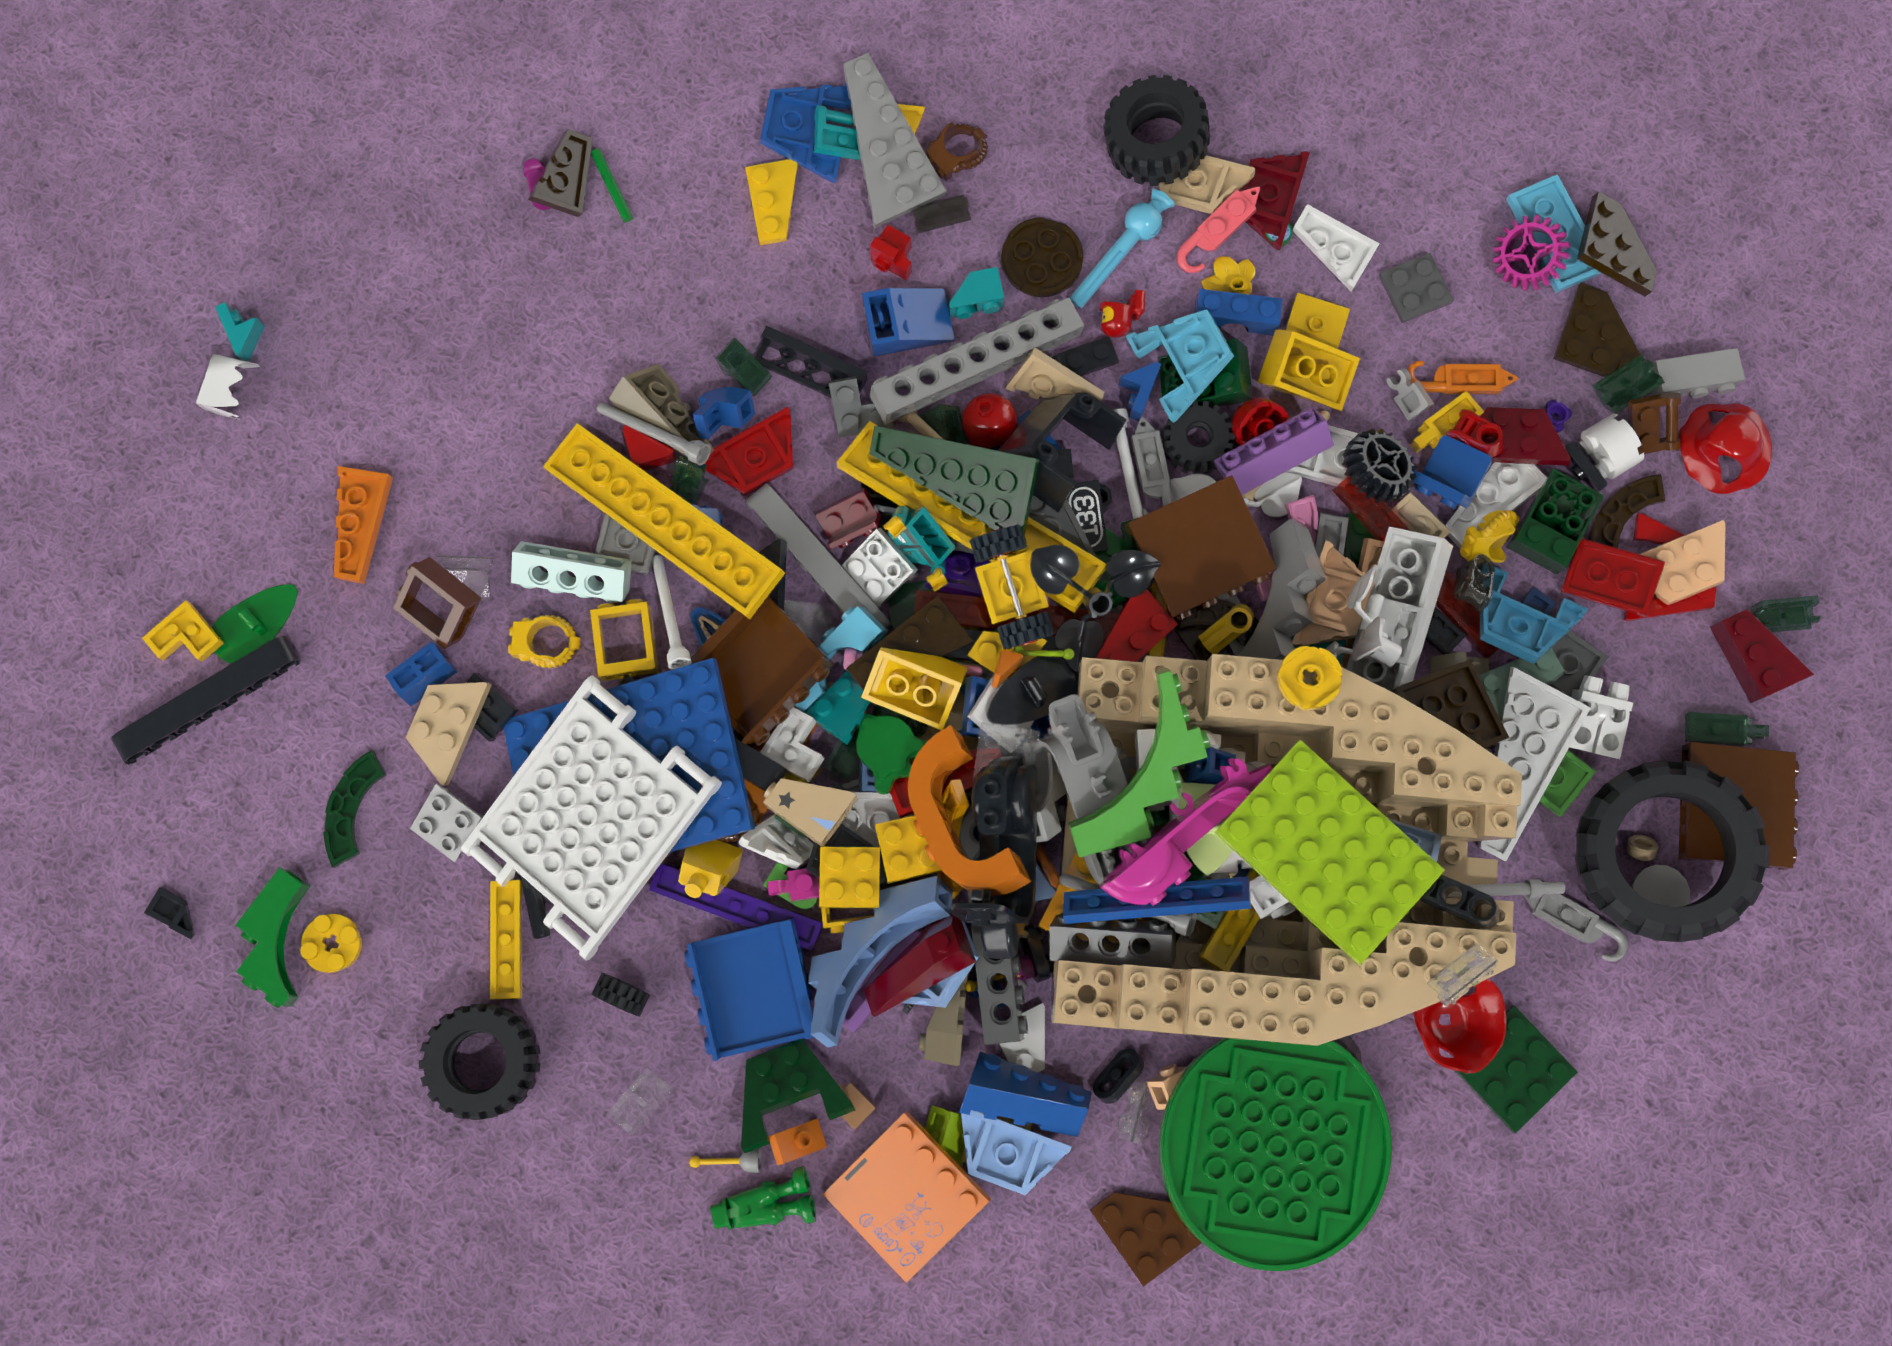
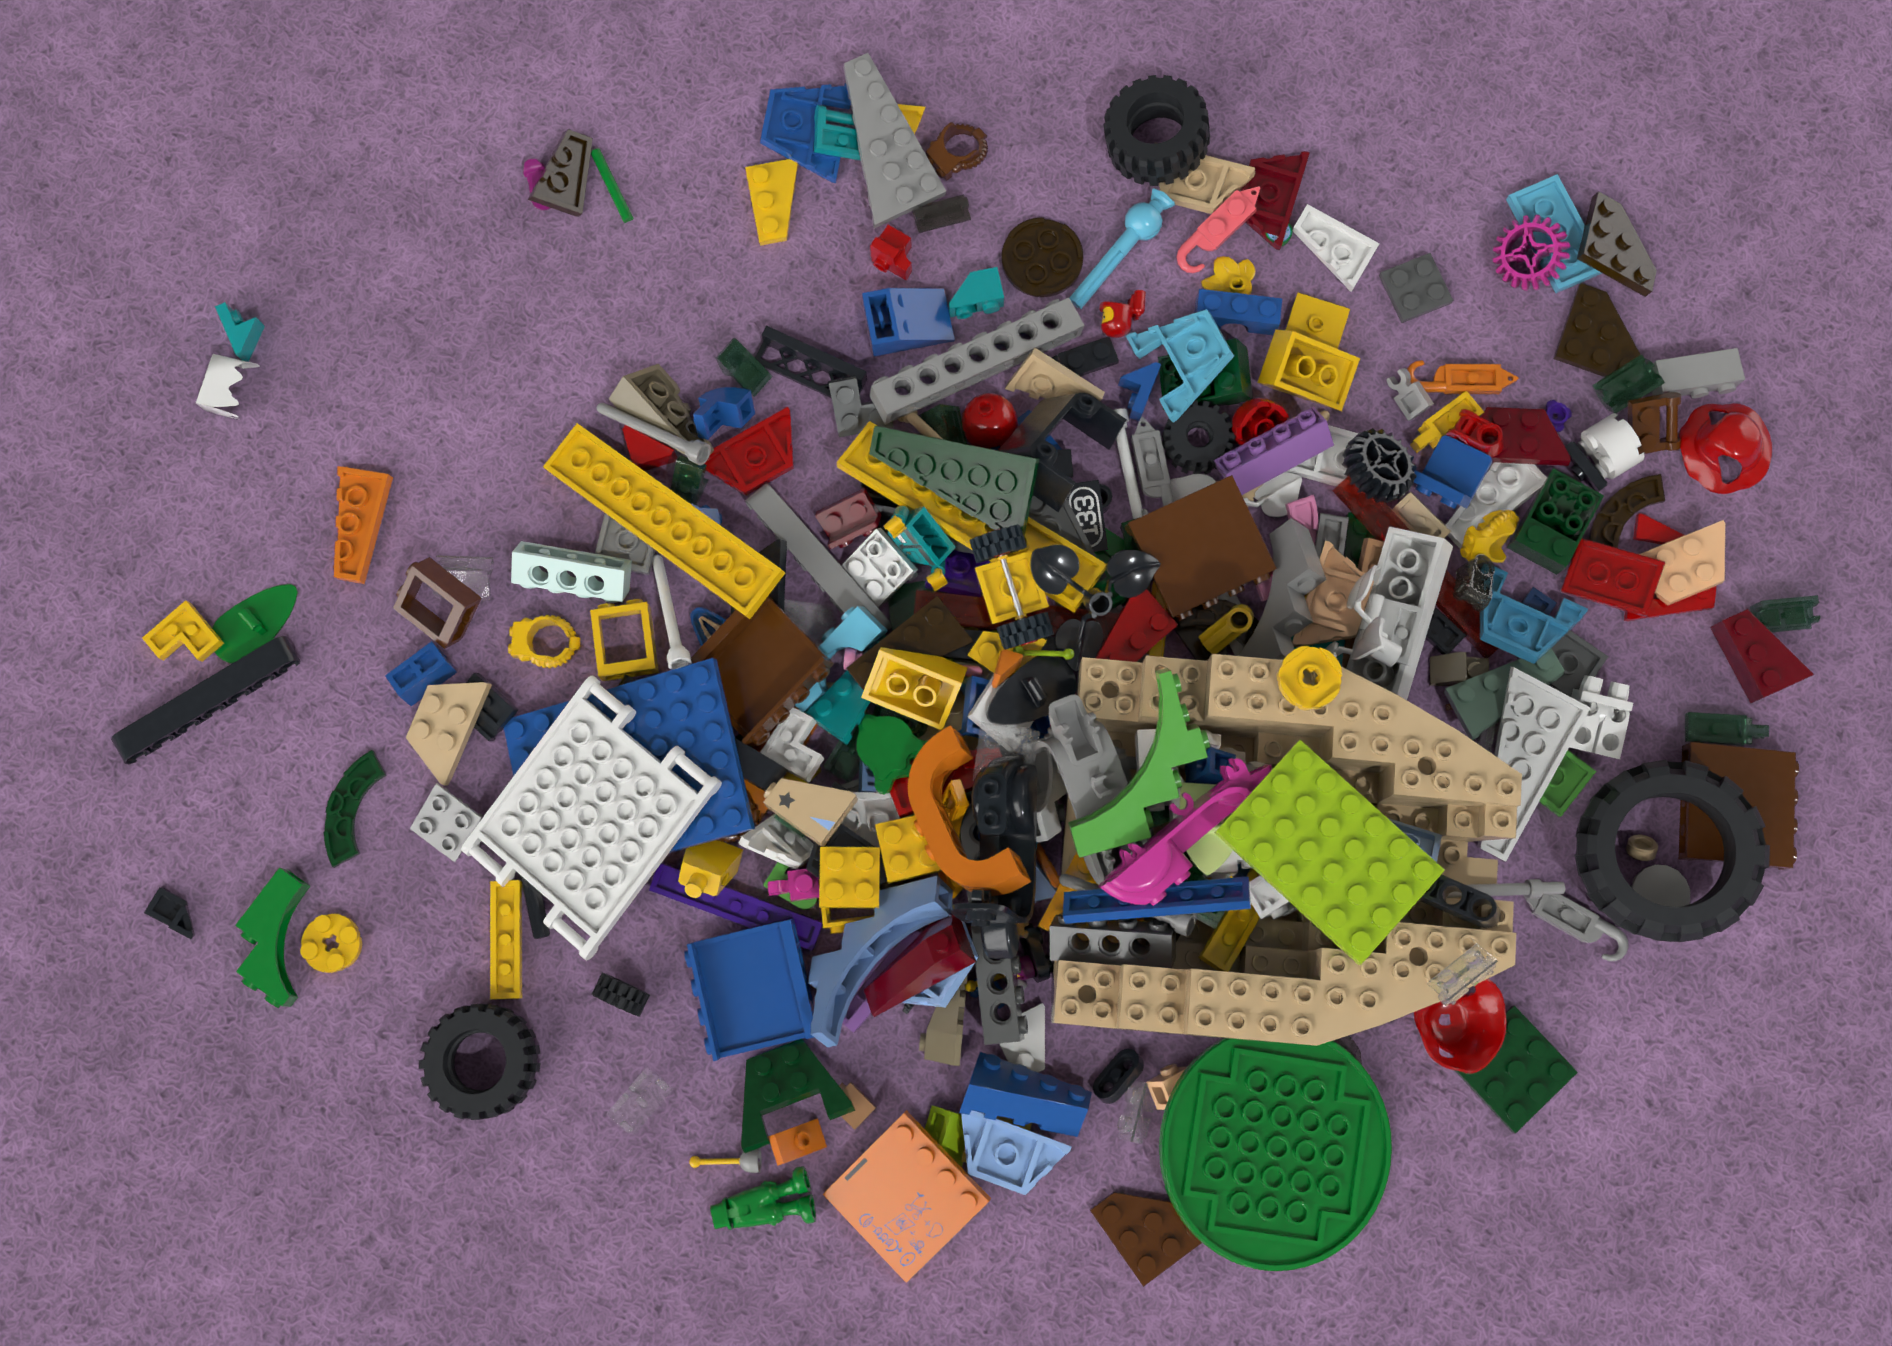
dark brown plate [1391,659,1509,749] -> none

